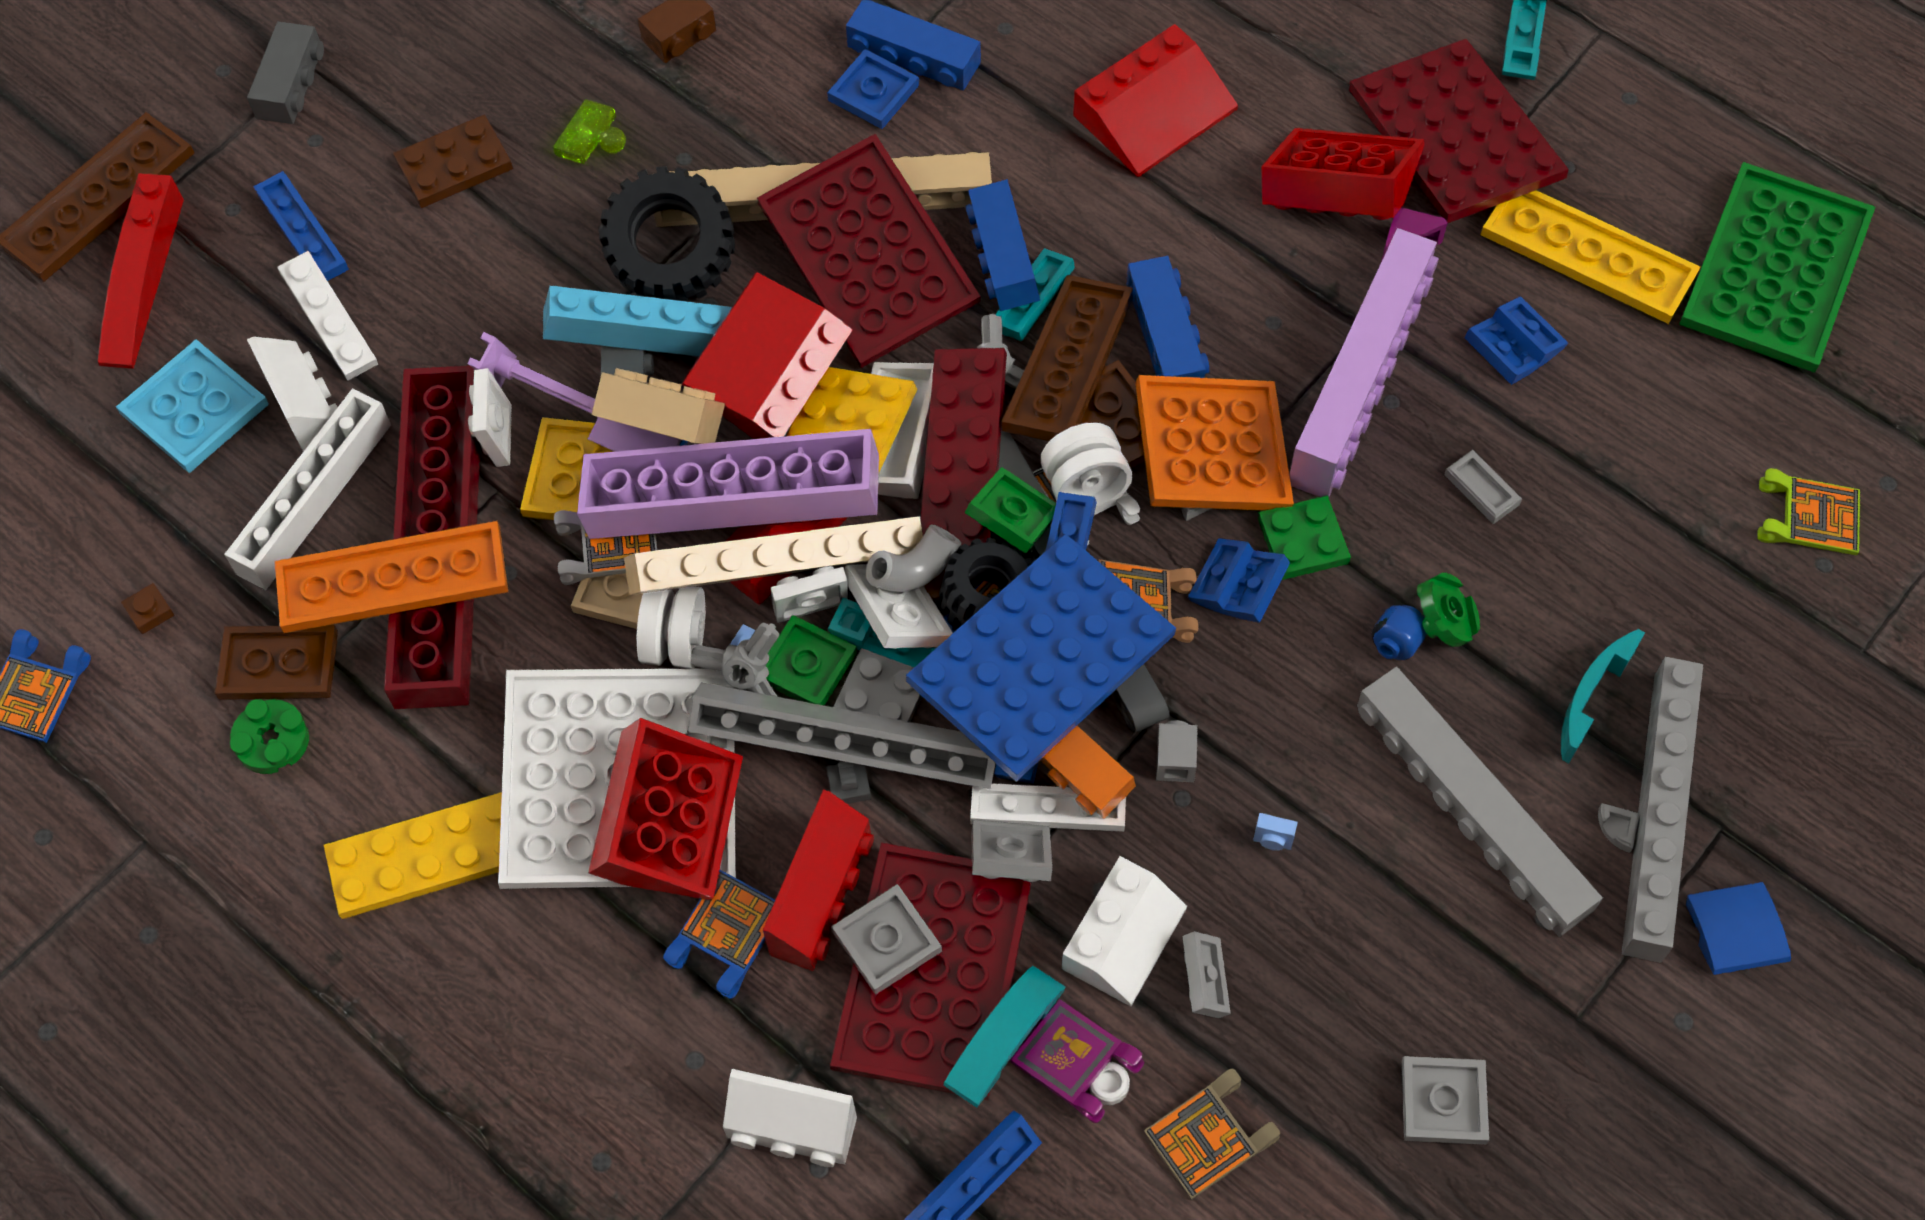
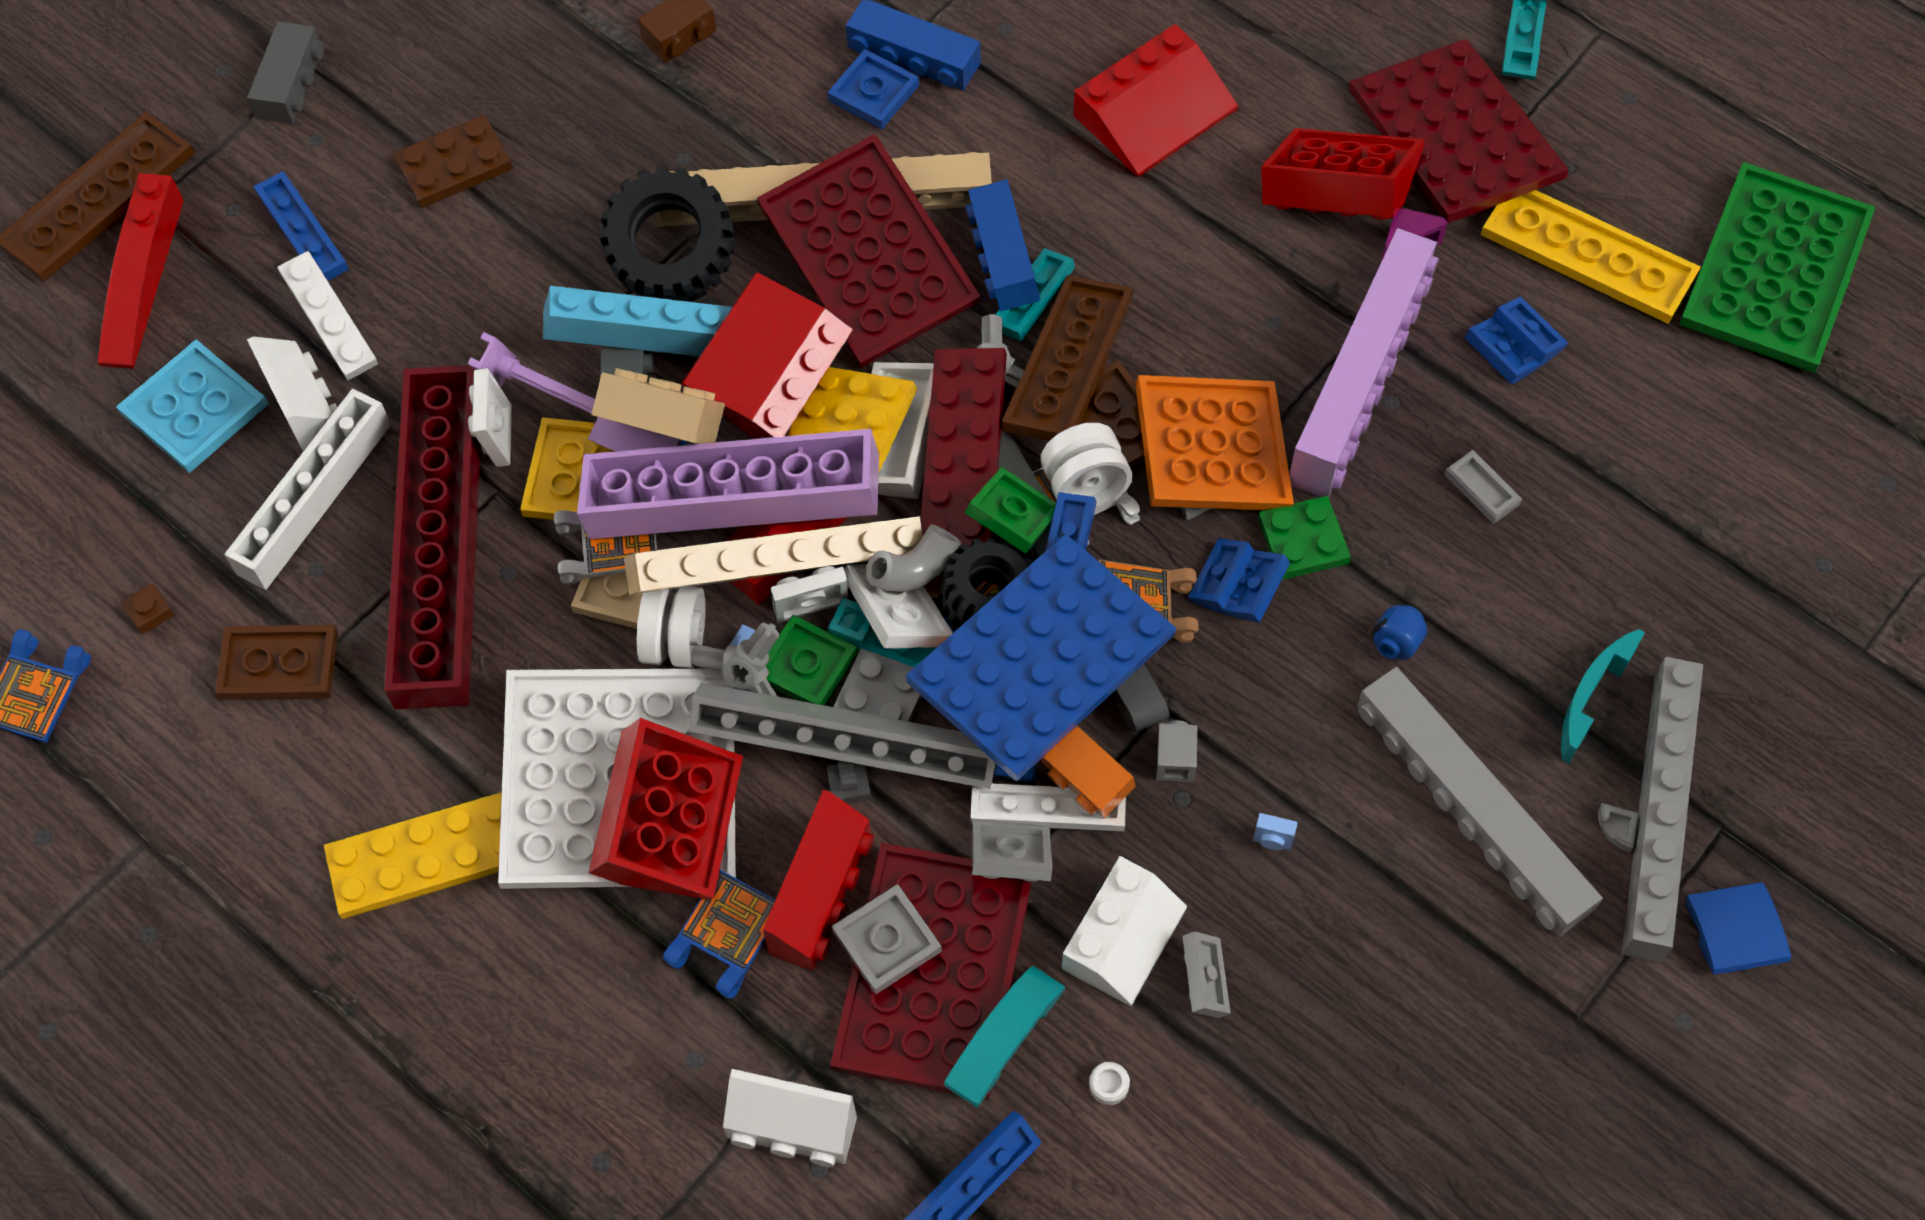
green plate [230,699,309,774] -> none
orange plate [275,521,508,633] -> none
clear neon green plate [553,99,626,164] -> none
magenta flag [1010,999,1144,1123] -> none
blue brick [1127,256,1209,378] -> none
flag [1144,1069,1280,1200] -> none
light grey plate [1402,1056,1489,1145] -> none
green plate [1417,572,1480,647] -> none
flag [1757,468,1860,555] -> none

